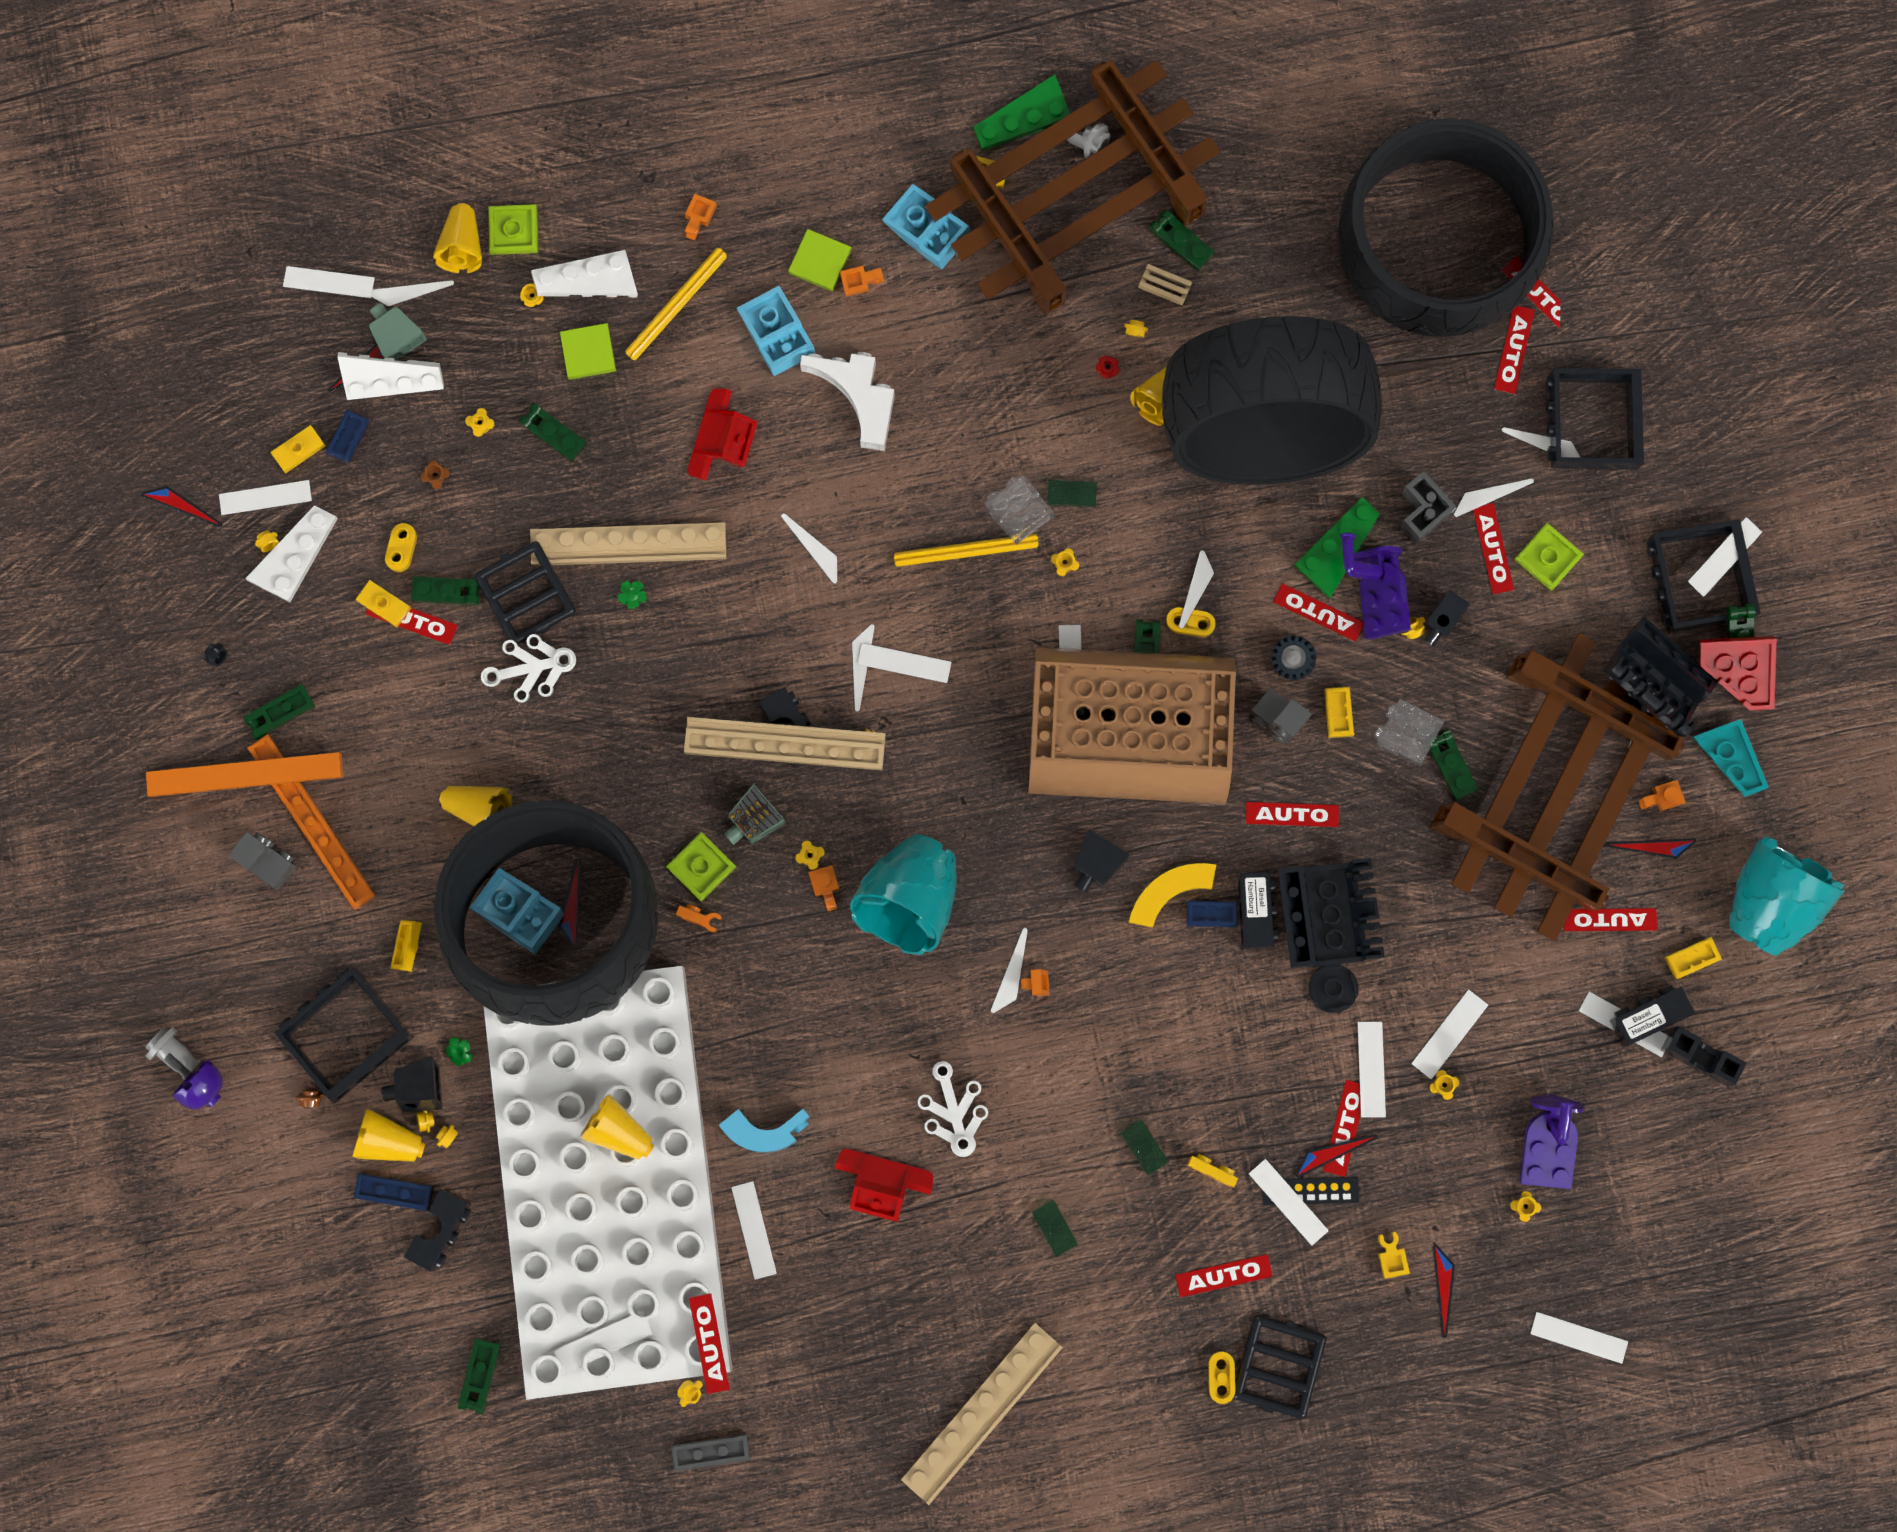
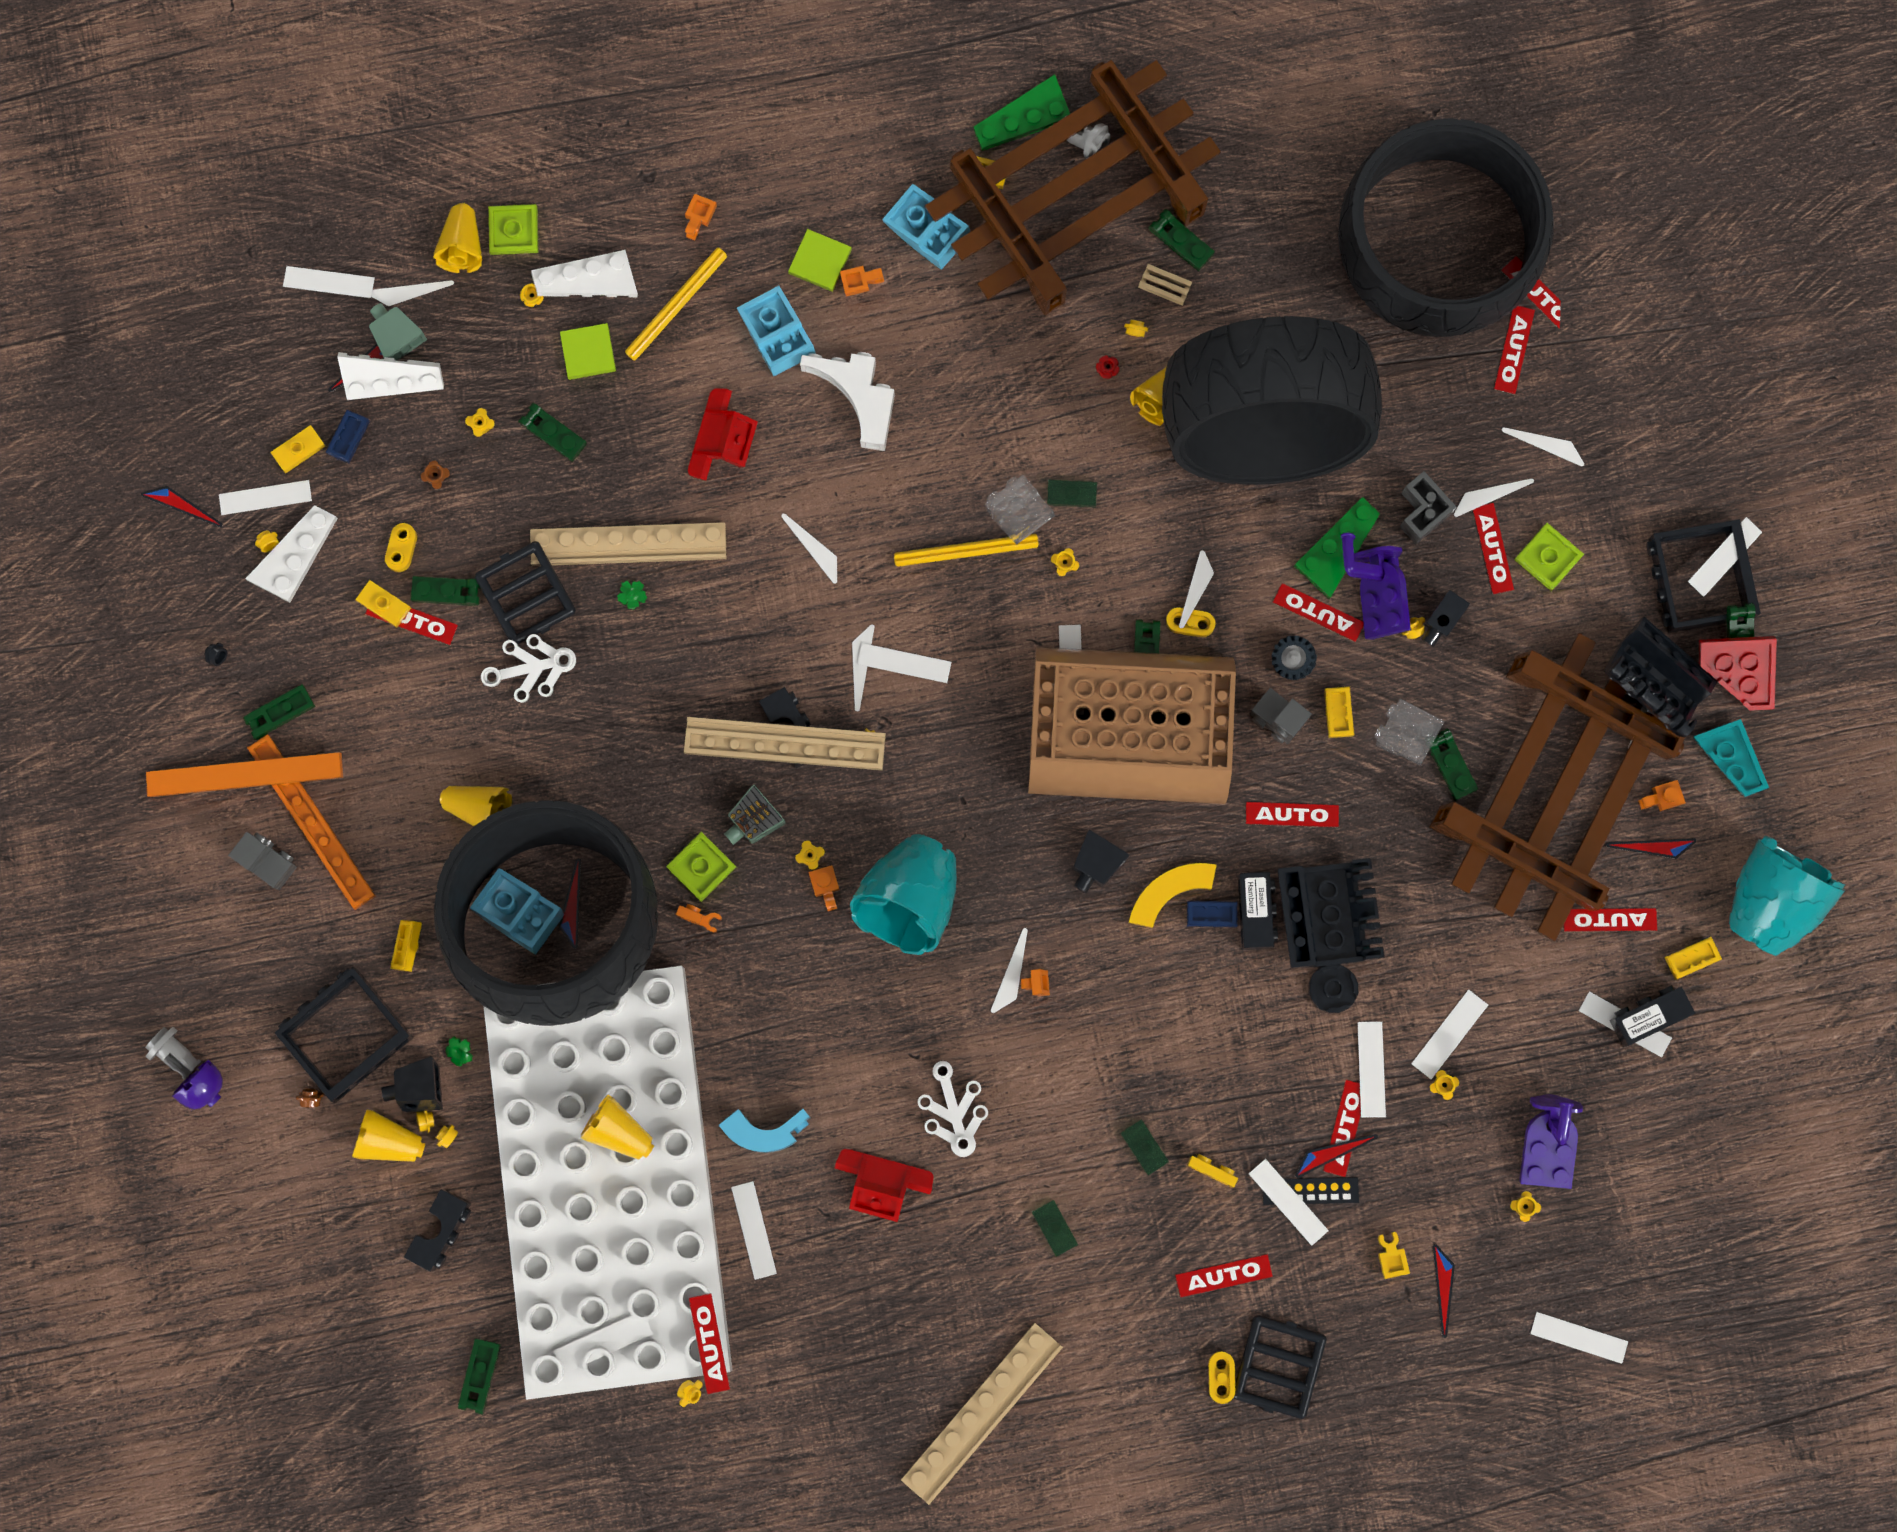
dark blue tile [353,1173,434,1211] -> none
dark grey tile [671,1434,751,1472] -> none
black window [1545,368,1644,470] -> none
black arch [1660,1026,1747,1087] -> none

